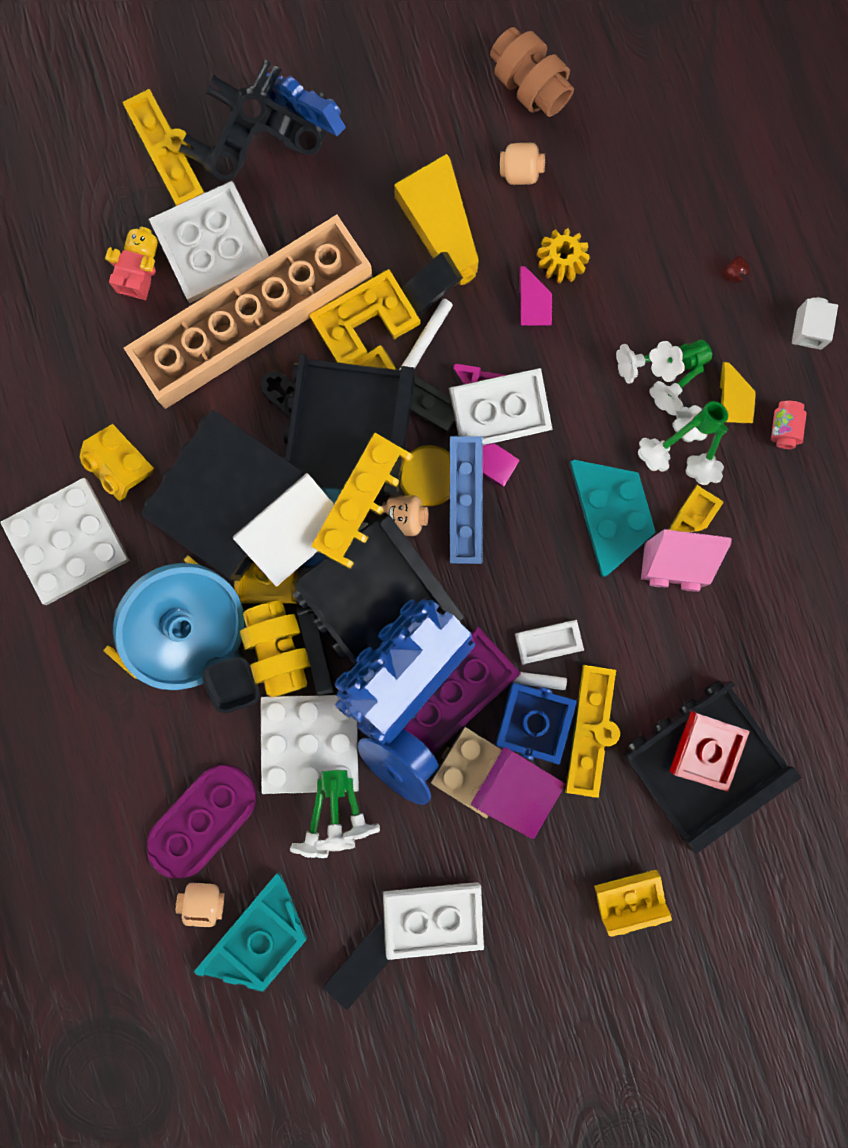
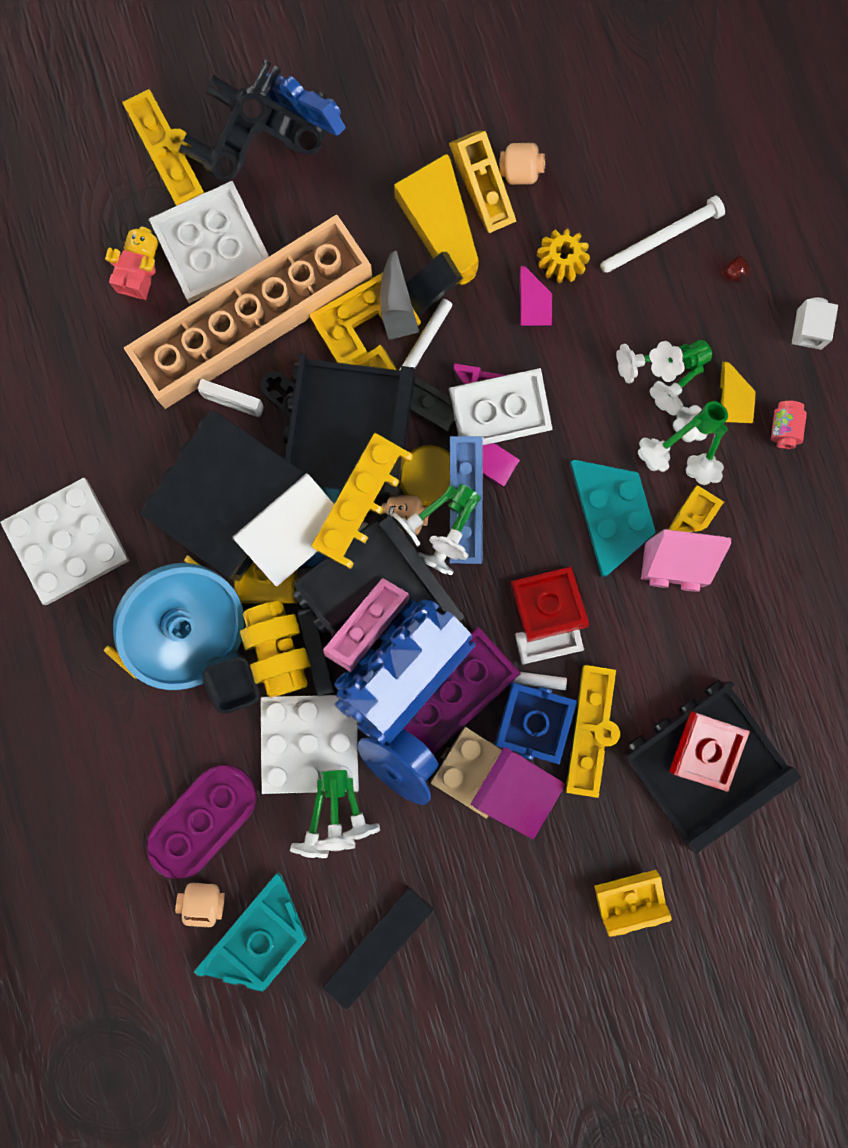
yellow bracket [79,424,154,501] -> none
white tile [383,882,484,960] -> none
nougat piece [490,27,574,117] -> none
none -> white tile [197,379,264,417]
none -> bright pink plate [323,578,409,672]
none -> dark grey piece [380,251,419,341]
none -> plant [391,483,481,575]
none -> yellow slope [449,131,516,233]
none -> red plate [510,566,589,643]
none -> white bar [600,196,725,272]

